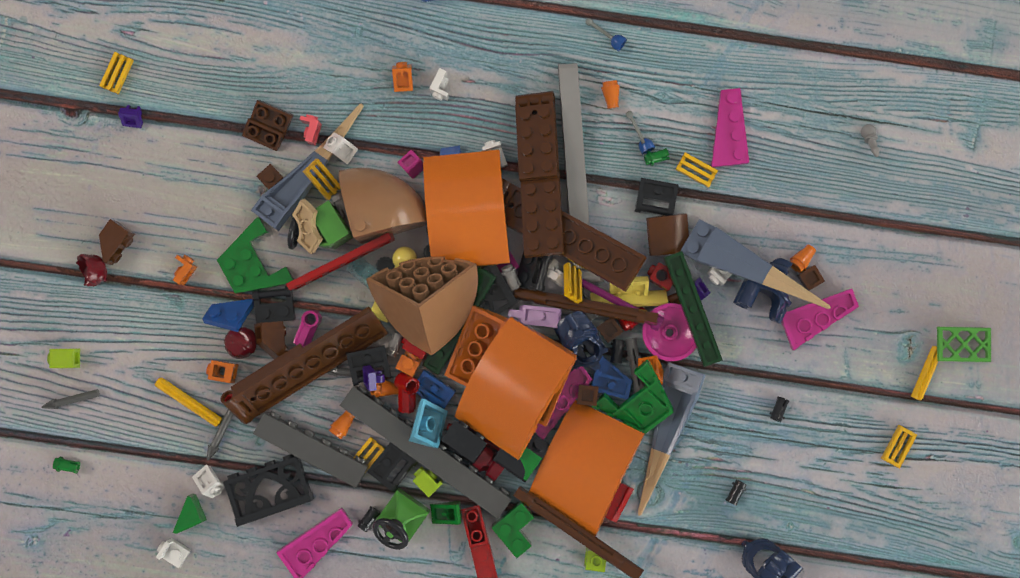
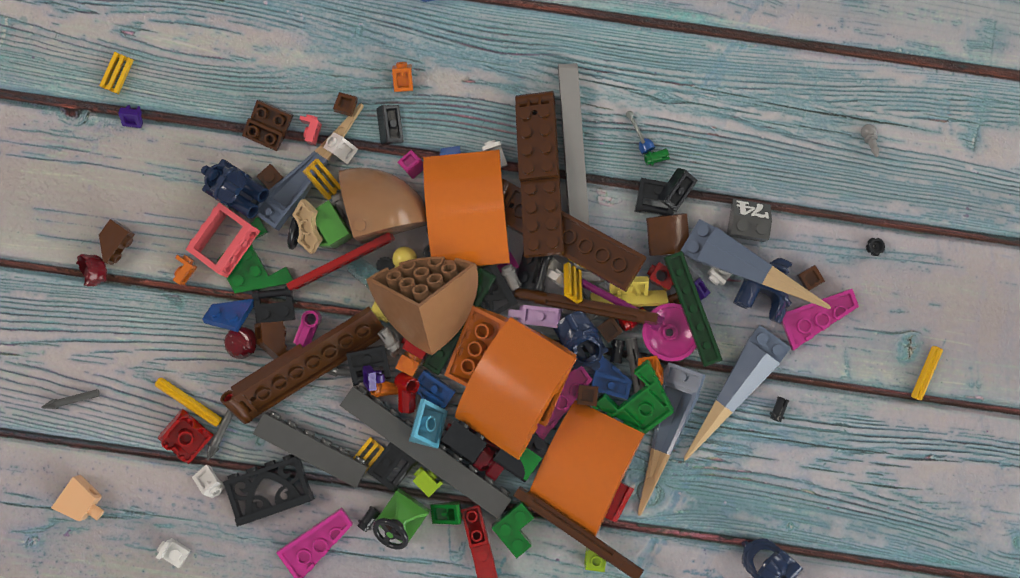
lime brick [47,349,80,368] -> none
green pin [53,456,80,474] -> none
green slope [173,493,207,534] -> none
orange brick [206,360,239,383] -> none
orange cone [329,411,355,439] -> none
white bracket [429,68,449,101] -> none
hinge [586,18,627,52] -> none
orange cone [601,80,620,109] -> none
yellow tile [675,152,718,188] -> none
dark pink wing [711,88,749,168] -> none
black pin [725,479,747,506] -> none
orange cone [790,244,816,273] -> none
yellow tile [881,425,917,469] -> none
bright green window [937,327,991,362] -> none
none -> light nougat torso [51,475,104,521]
none -> red slope [157,409,213,464]
none -> coral window [185,202,260,278]
none -> dark blue helmet [201,159,269,219]
none -> reddish brown plate [333,92,358,117]
none -> black slope [376,105,404,145]
none -> light grey pin [377,327,400,352]
none -> black slope [657,168,698,212]
none -> sand blue plate [684,325,791,461]
none -> dark grey slope [727,199,772,242]
none -> black plate [866,238,885,256]

